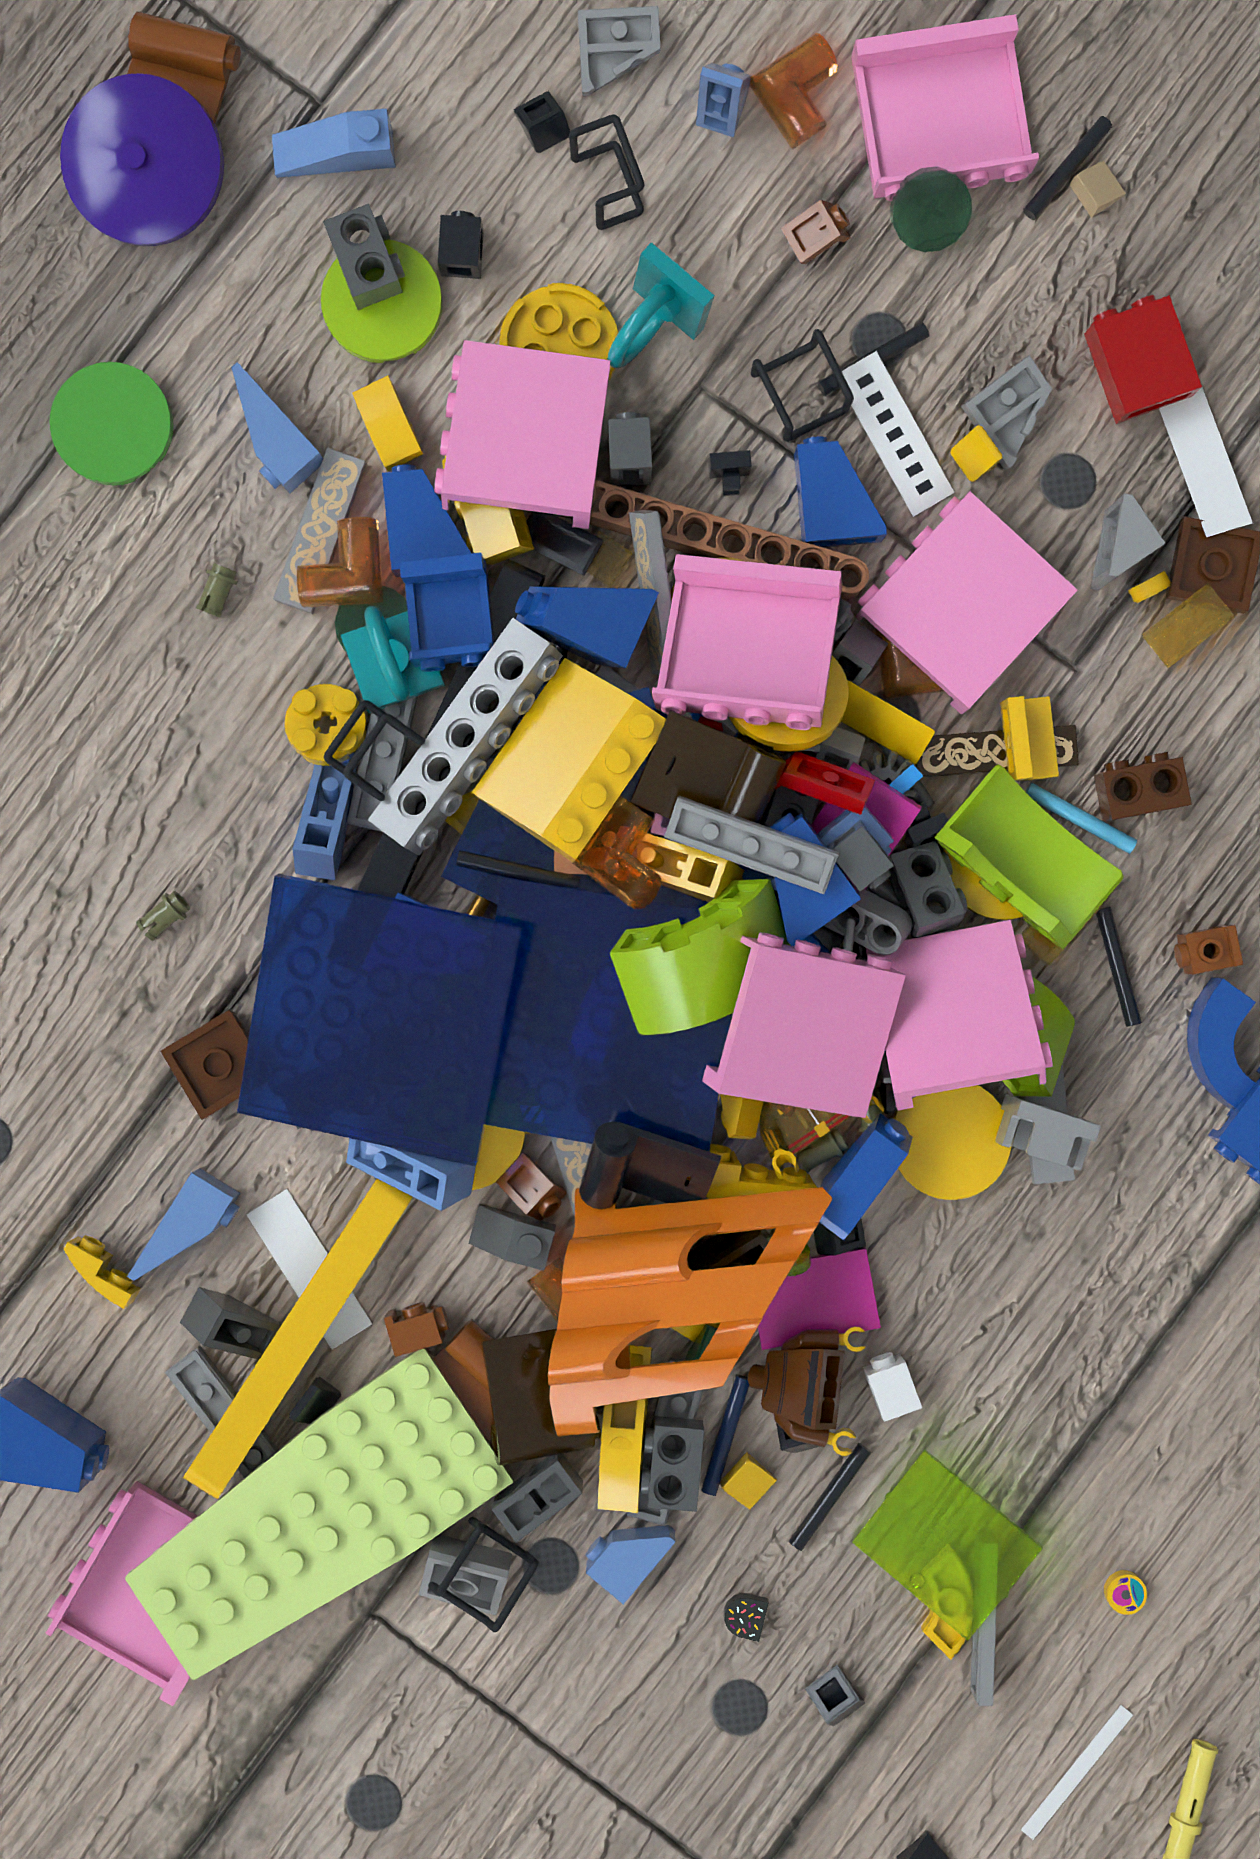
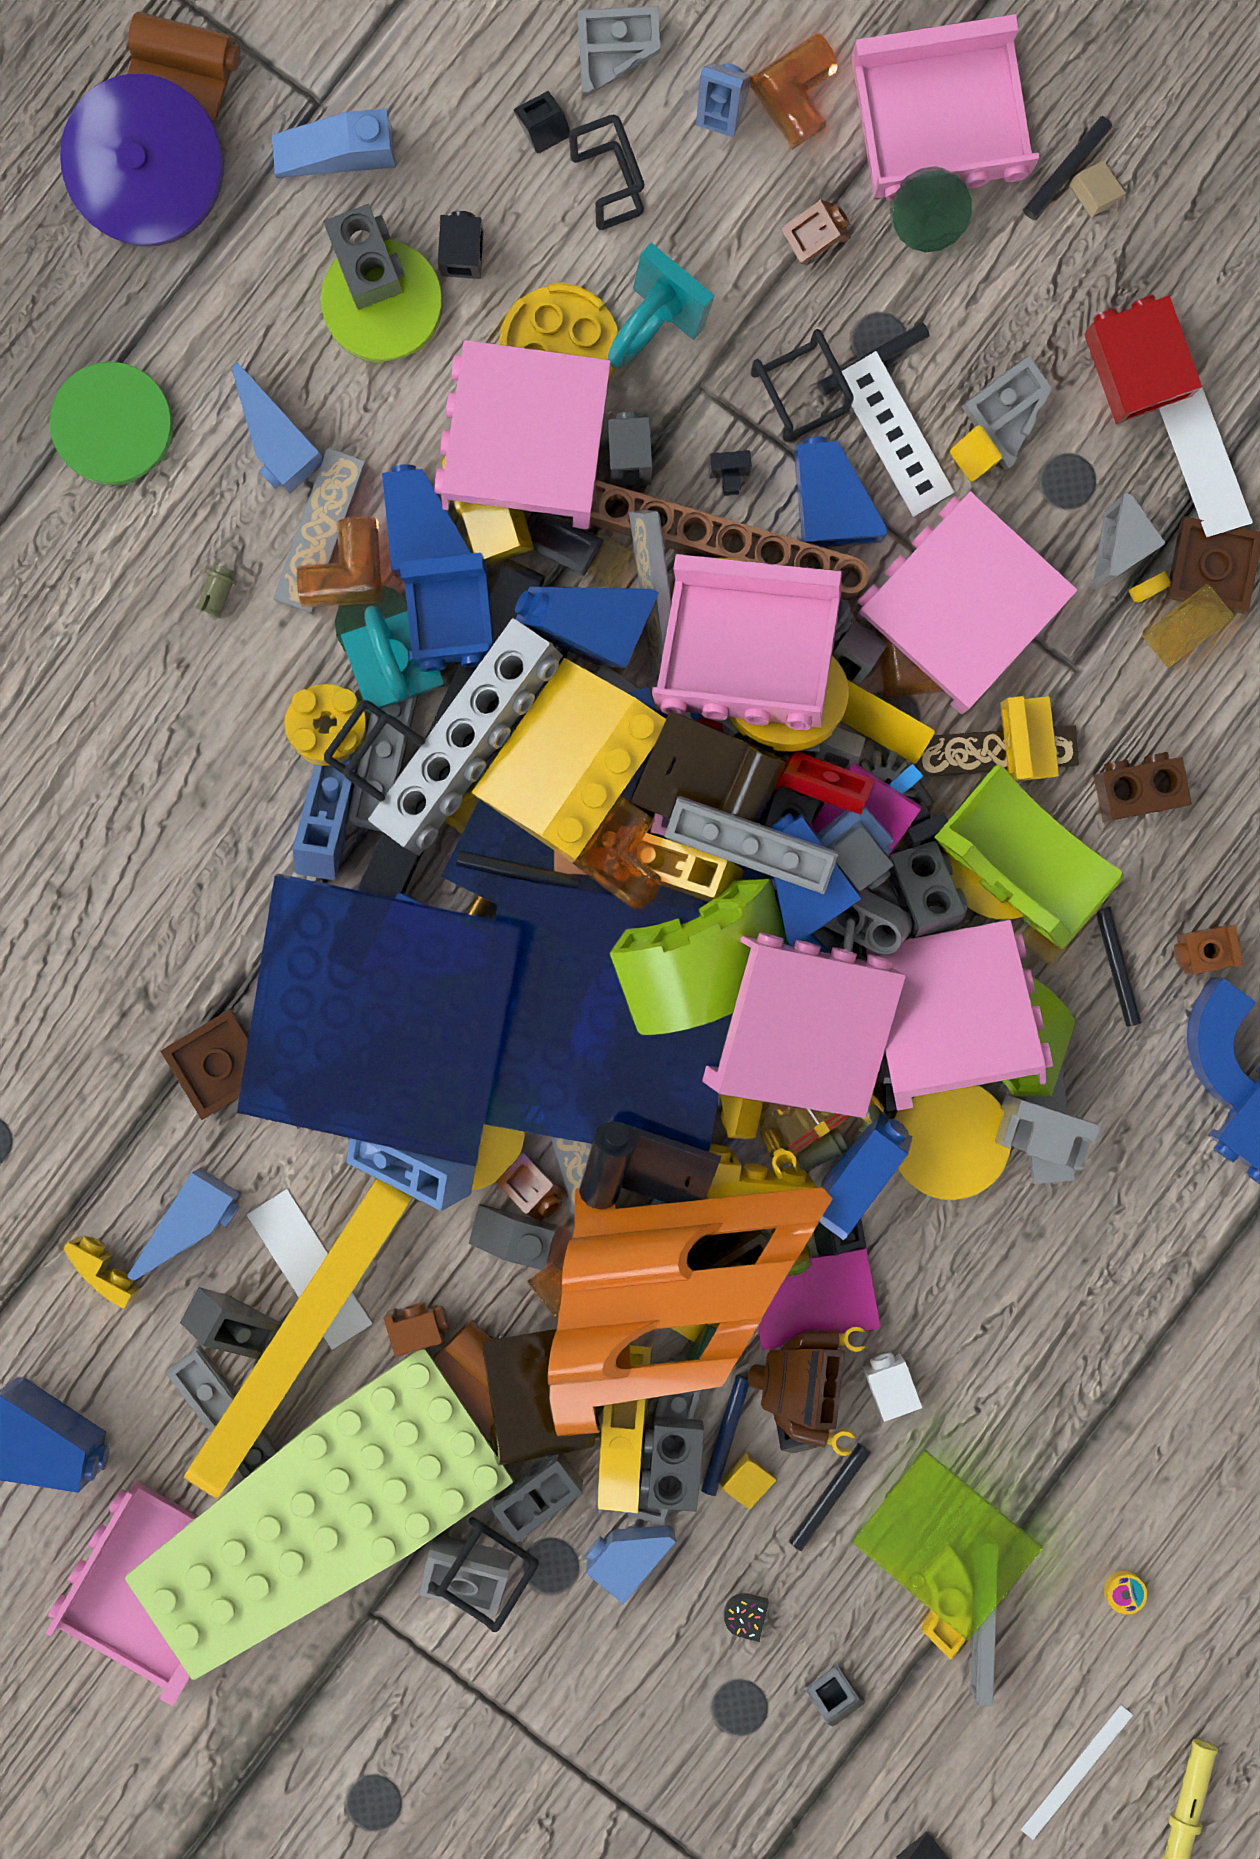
olive pin [136,891,190,941] -> none
black slope [289,1376,341,1424] -> none
yellow slope [352,375,423,471] -> none
medium azure bar [1025,782,1137,854] -> none

